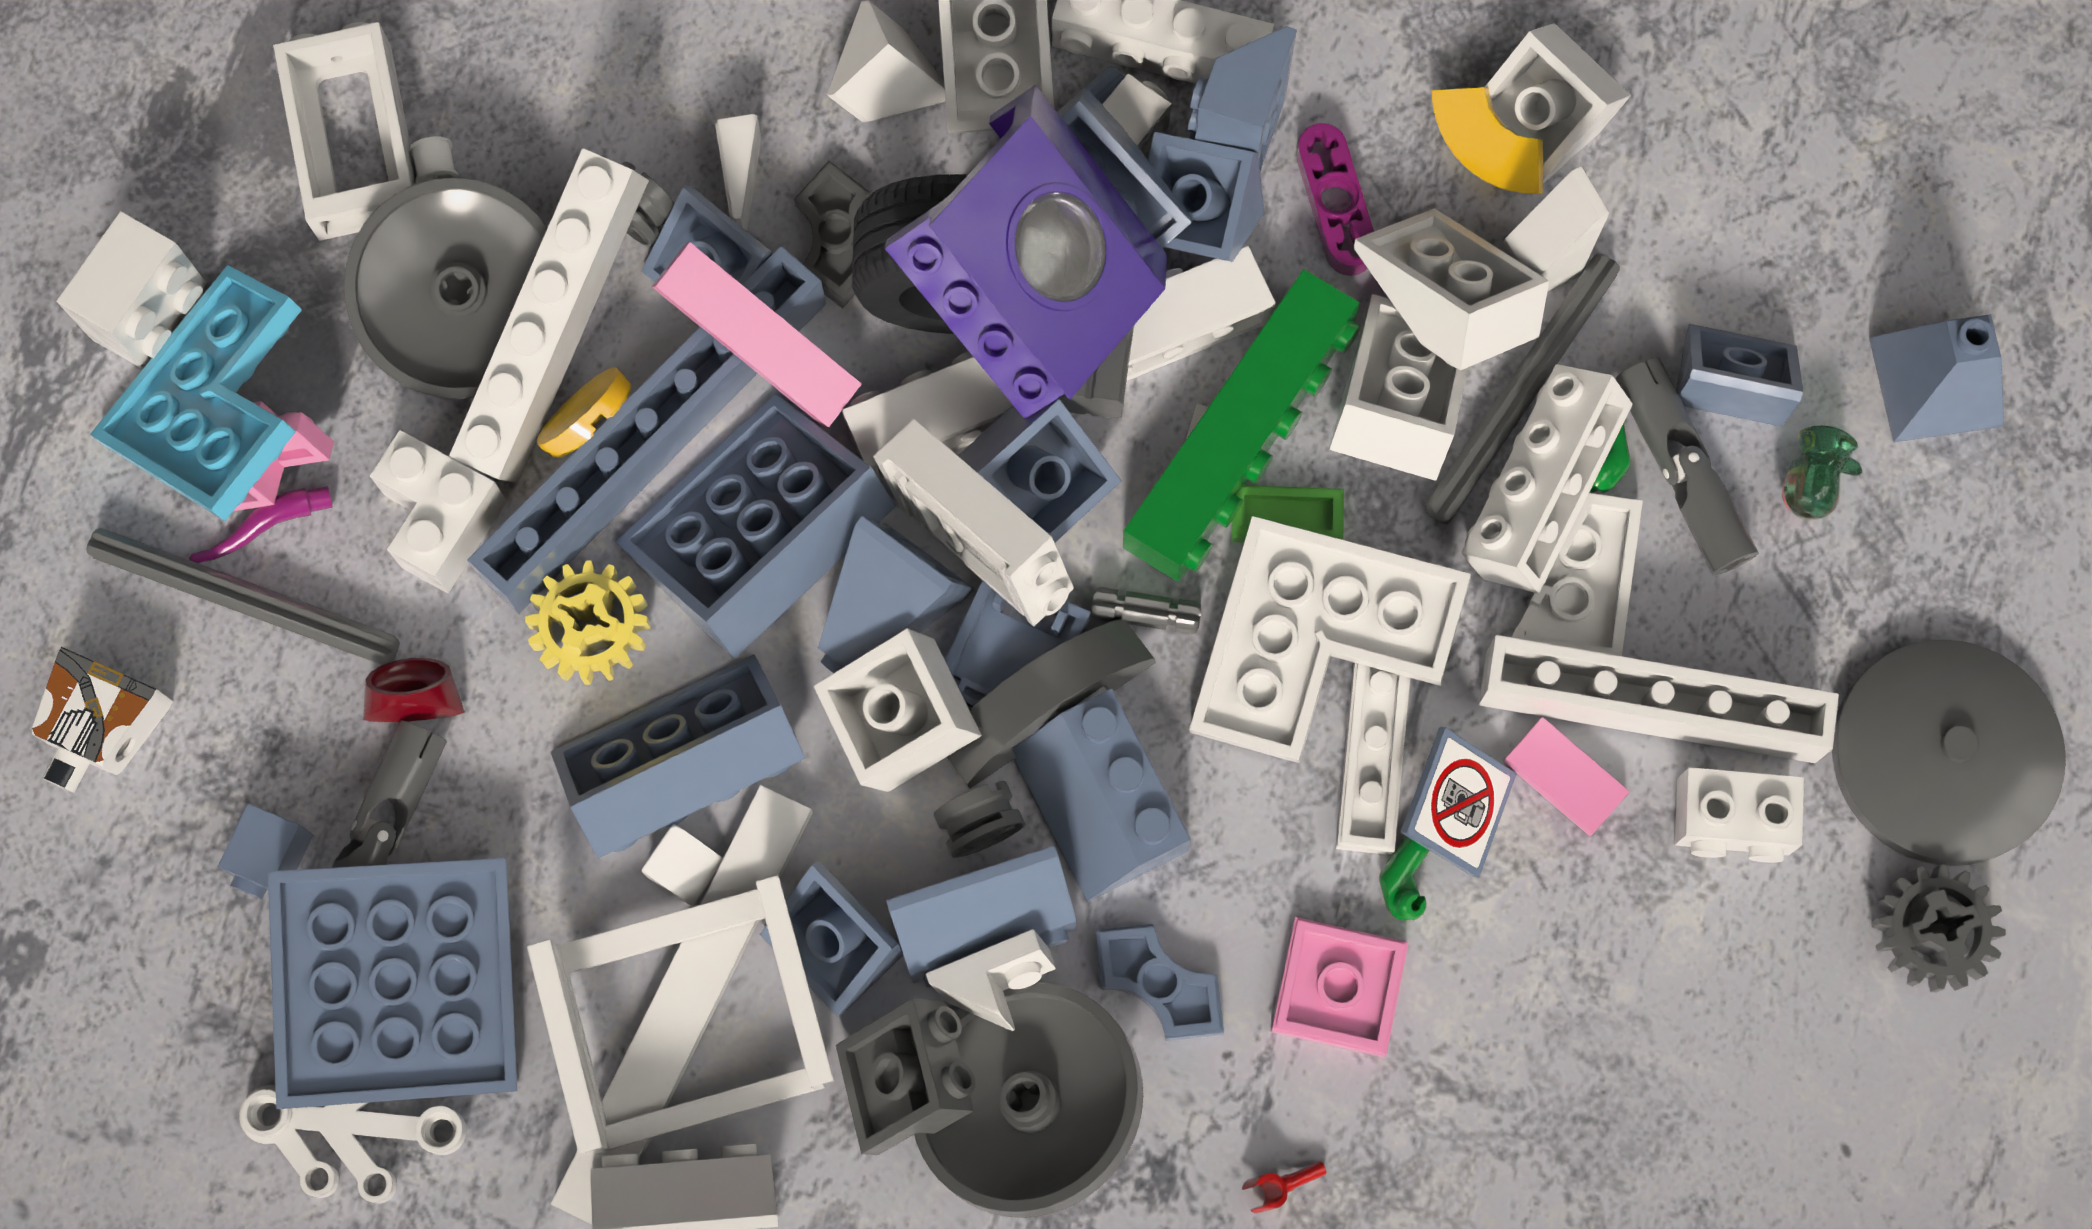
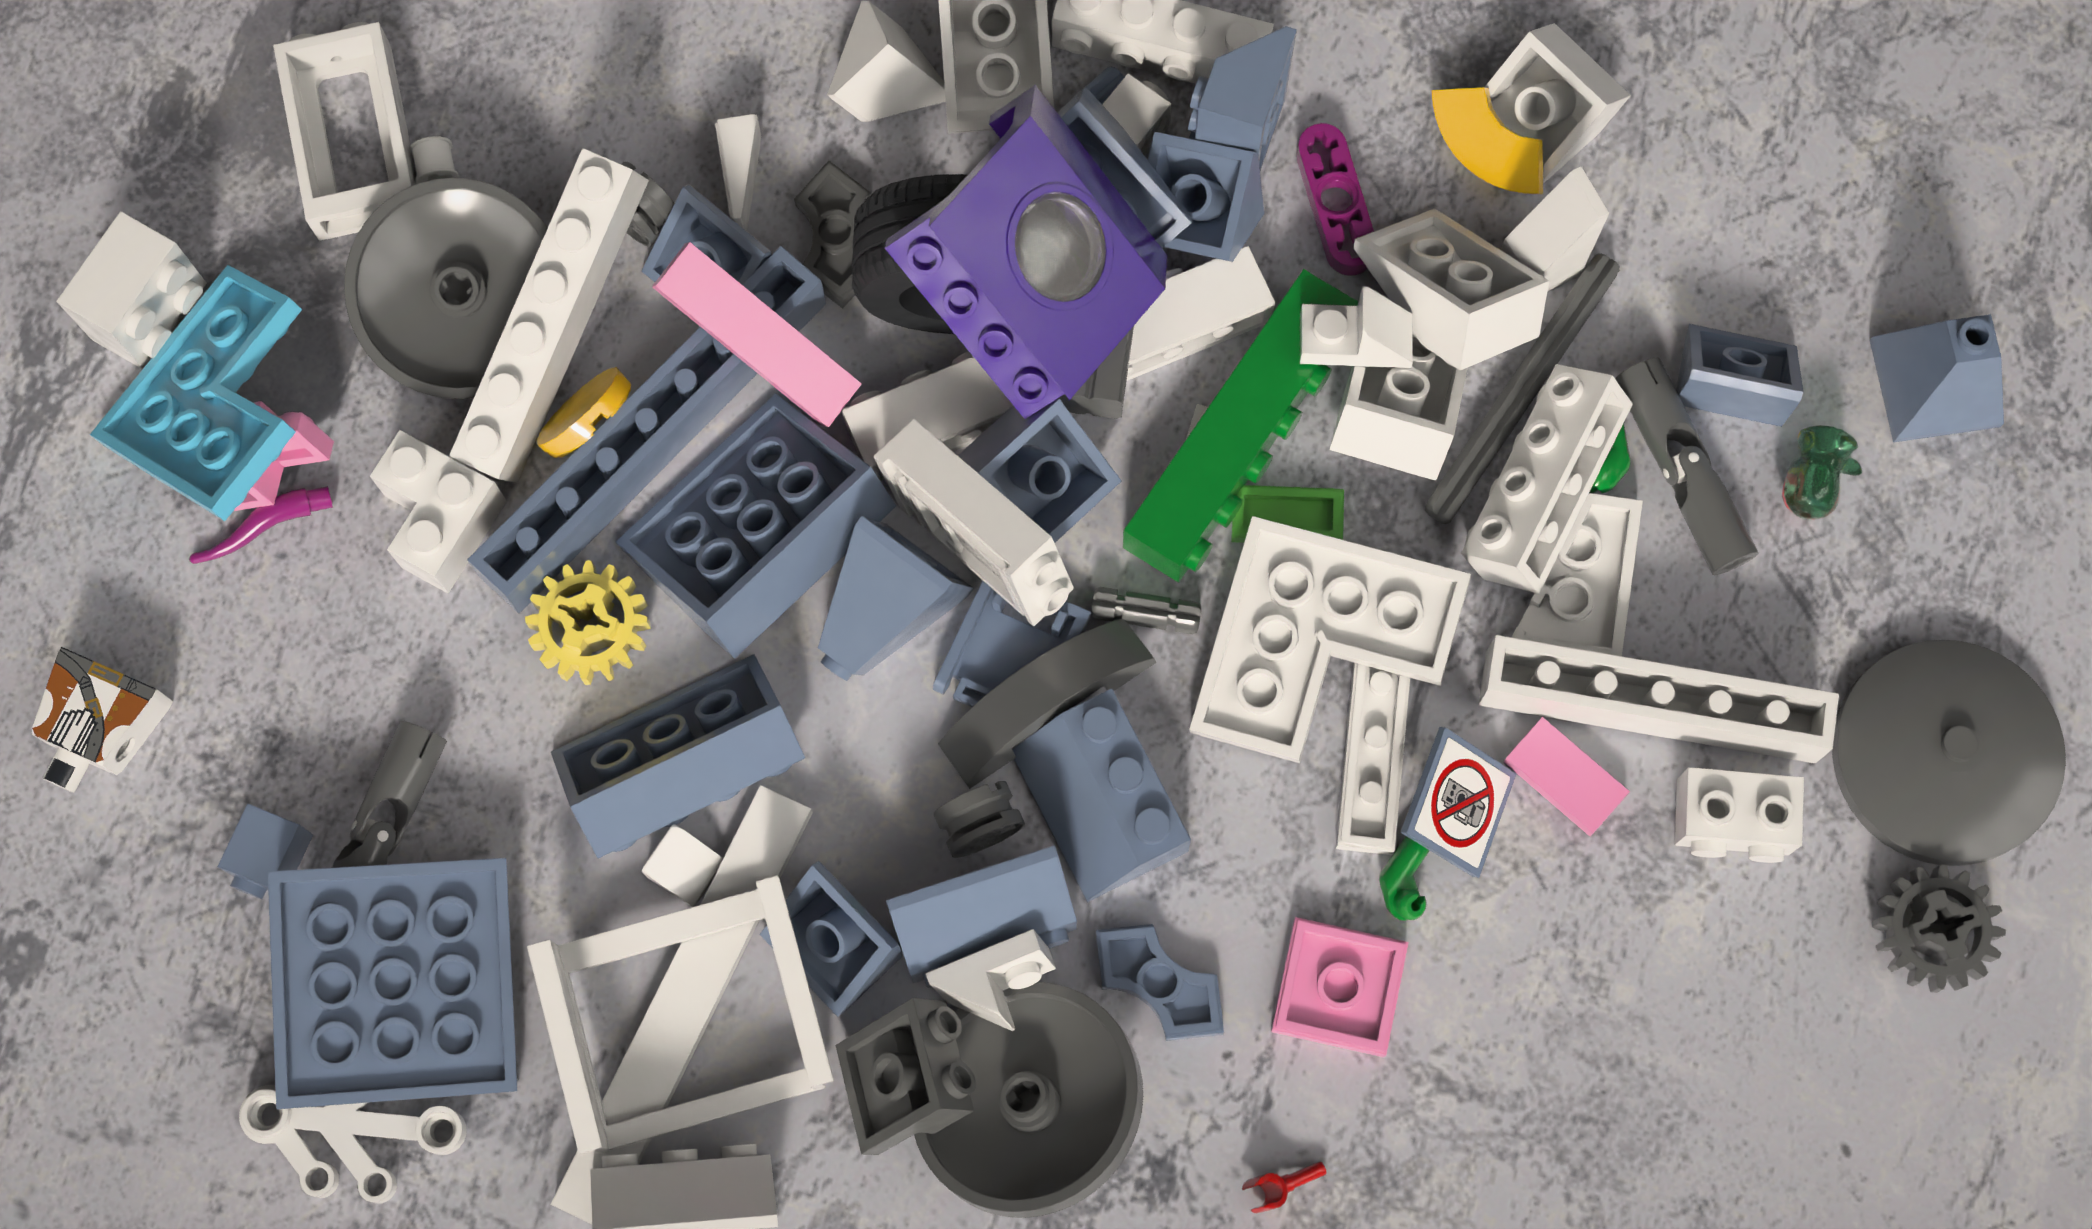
dark grey axle [86,528,400,665] -> none
dark red piece [363,658,465,722] -> none
white brick [814,628,982,792] -> none
none -> white slope [1300,286,1413,368]

